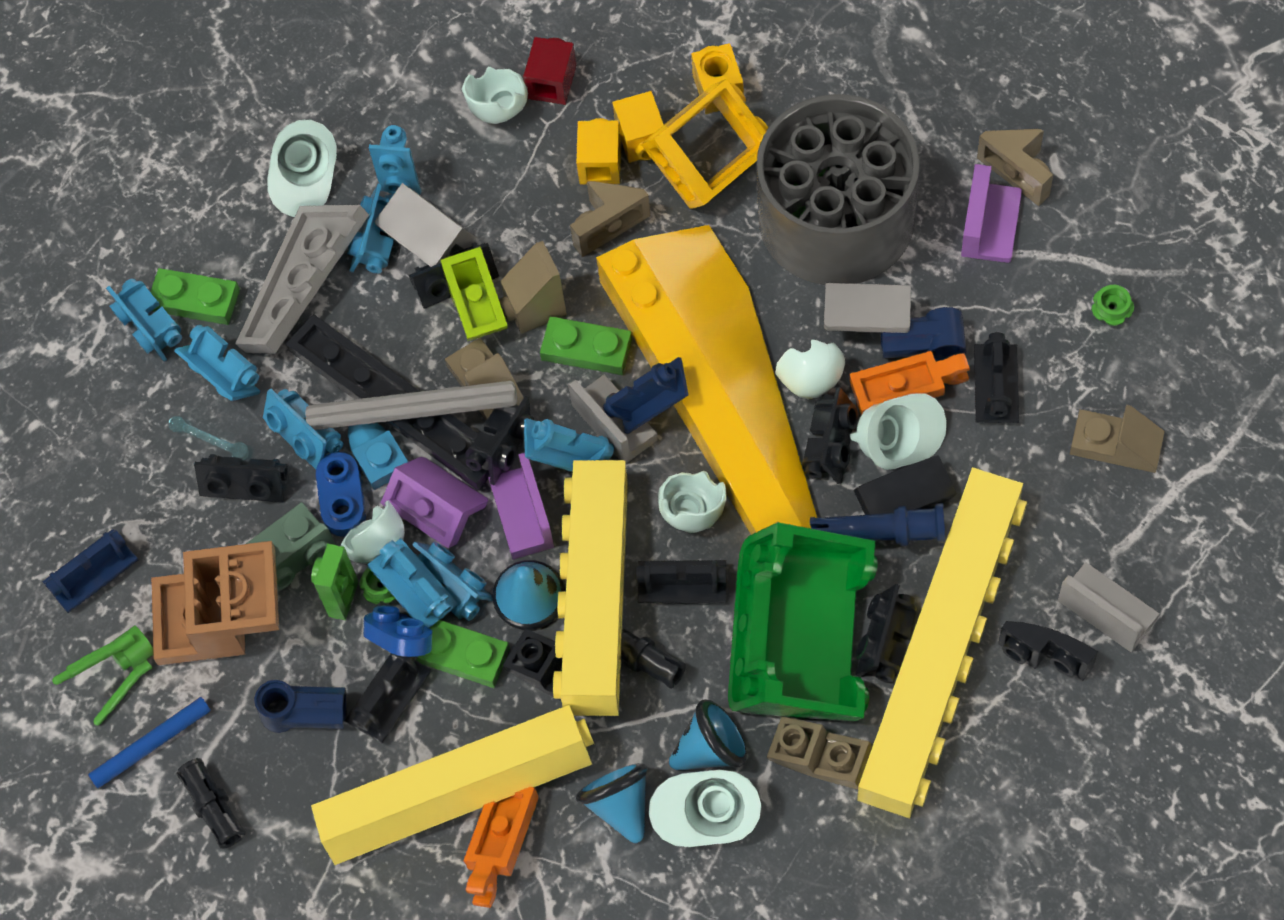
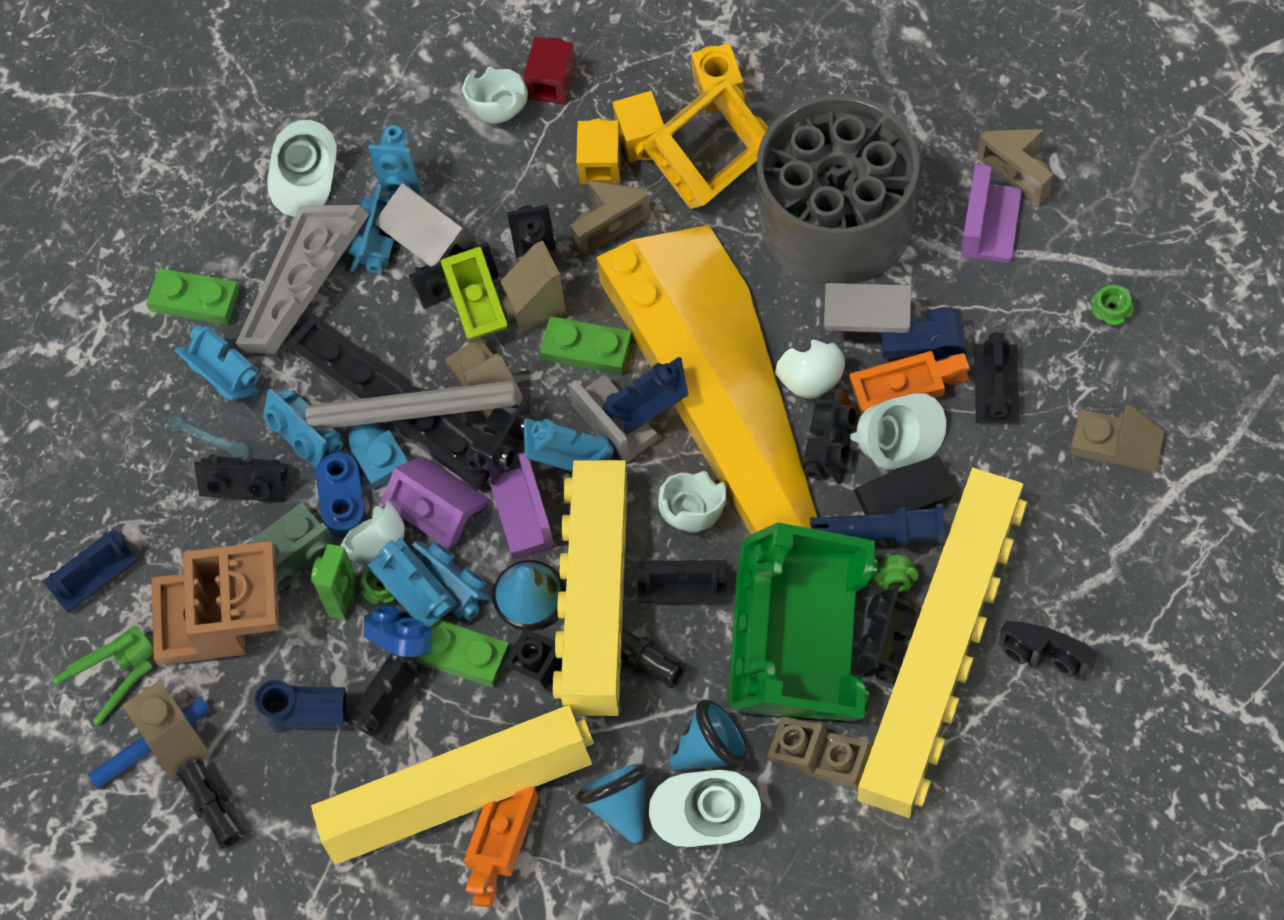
dark azure hinge [106,279,182,362] -> none
light grey panel [1058,562,1160,653] -> none
none -> dark tan slope [122,680,210,780]
none -> black hinge [507,204,556,258]
none -> bright green plate [874,555,919,594]

